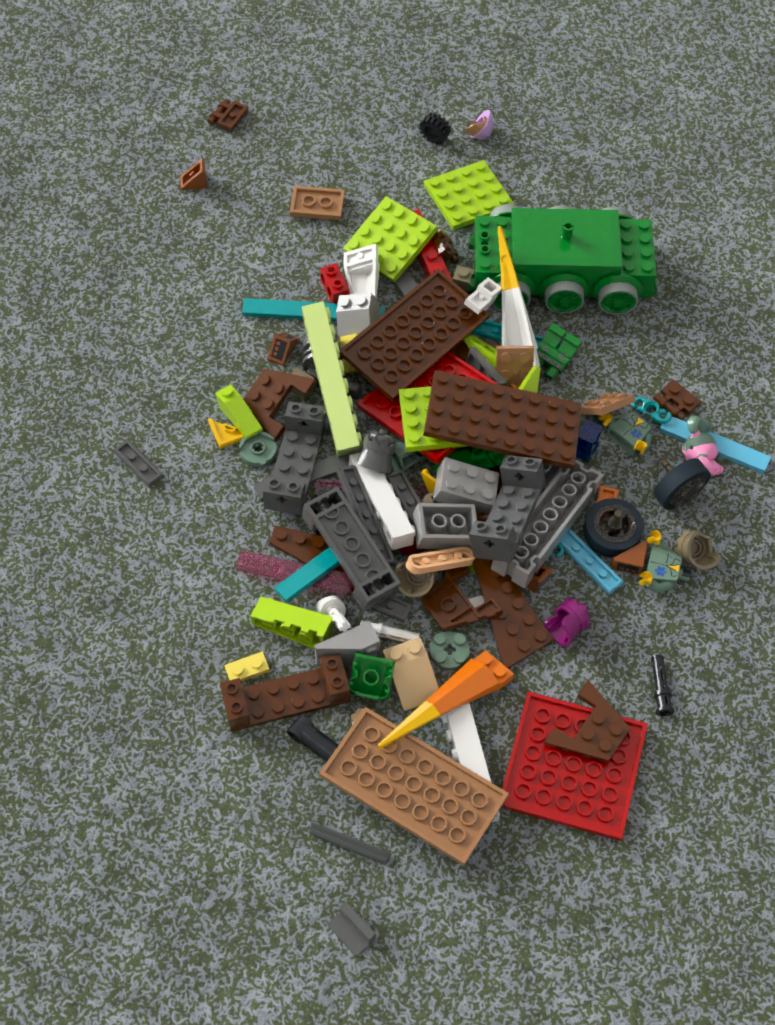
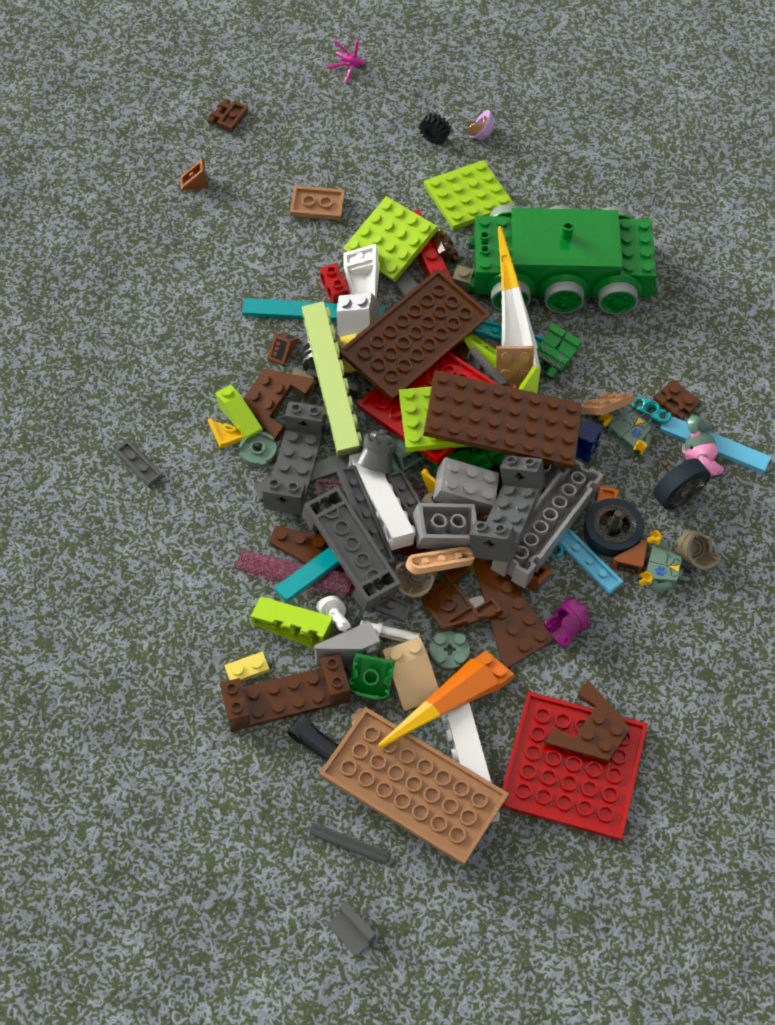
white brick [464,277,502,314] -> none
black pin [651,655,674,716] -> none
none -> dark pink plant [327,40,365,84]

